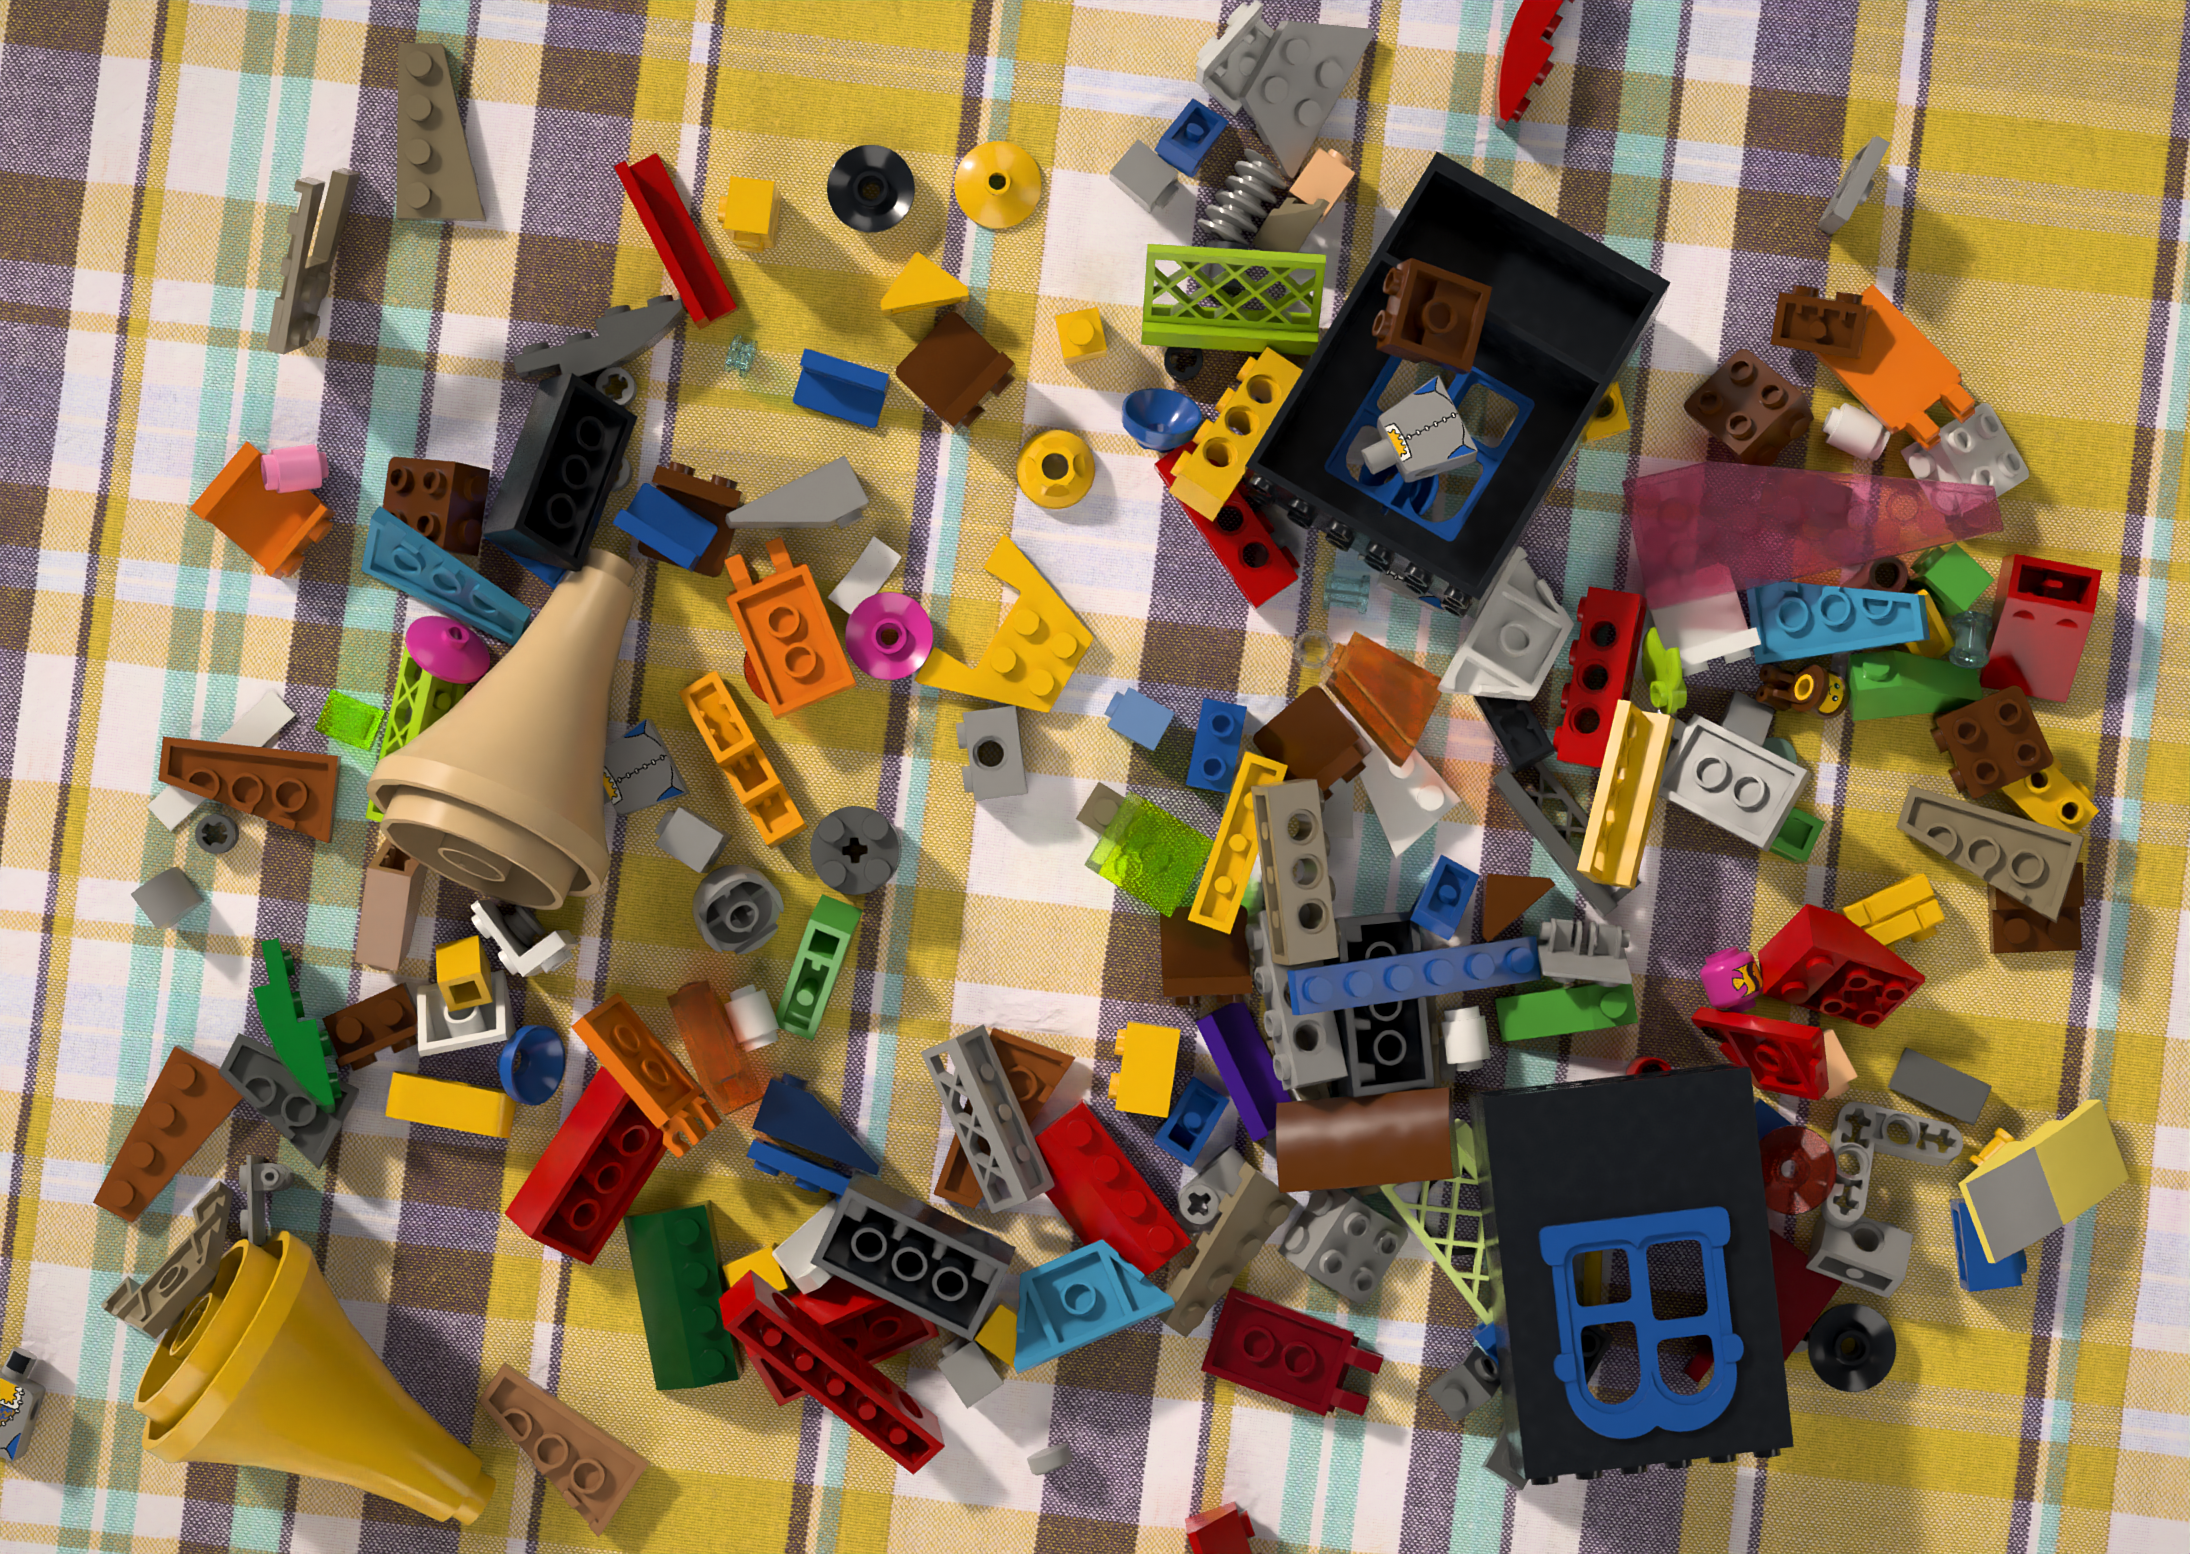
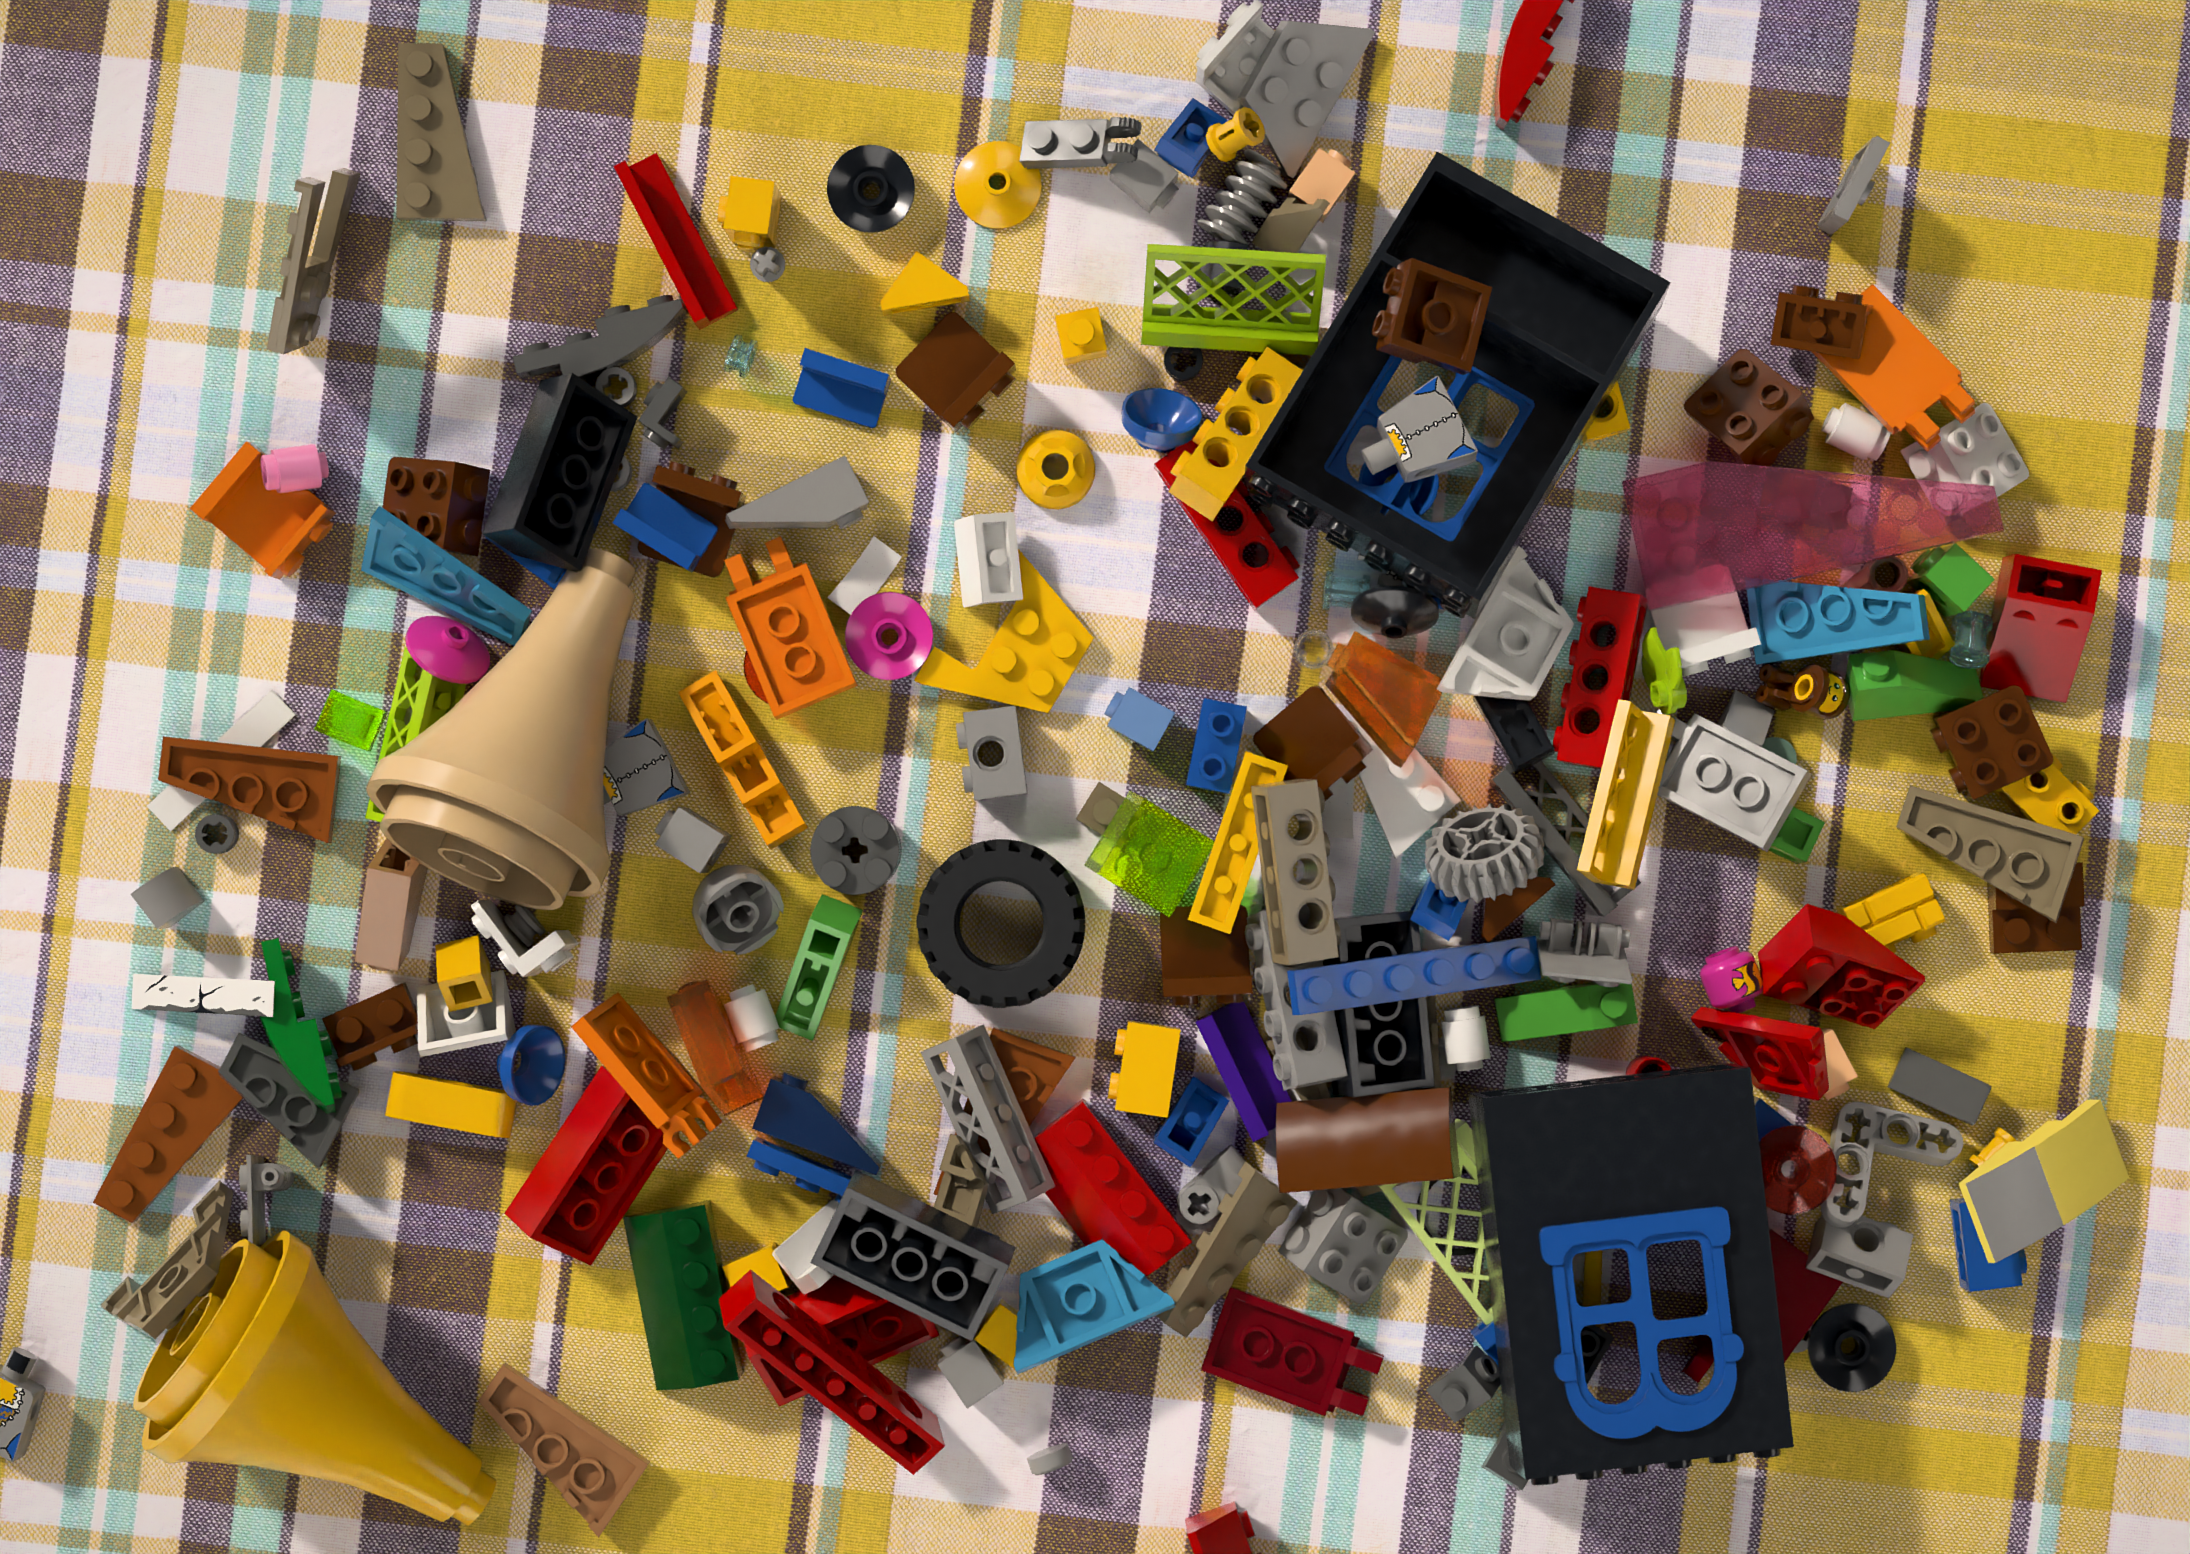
none -> white sticker [132,974,275,1017]
none -> dark grey bracket [638,377,687,450]
none -> light grey axle [750,247,785,282]
none -> black tyre [916,839,1085,1008]
none -> dark tan slope [934,1134,989,1227]
none -> white panel [954,512,1023,608]
none -> hinge [1019,117,1142,169]
none -> yellow bush [1206,107,1265,162]
none -> black dish [1351,586,1439,639]
none -> light grey gear [1424,803,1545,903]

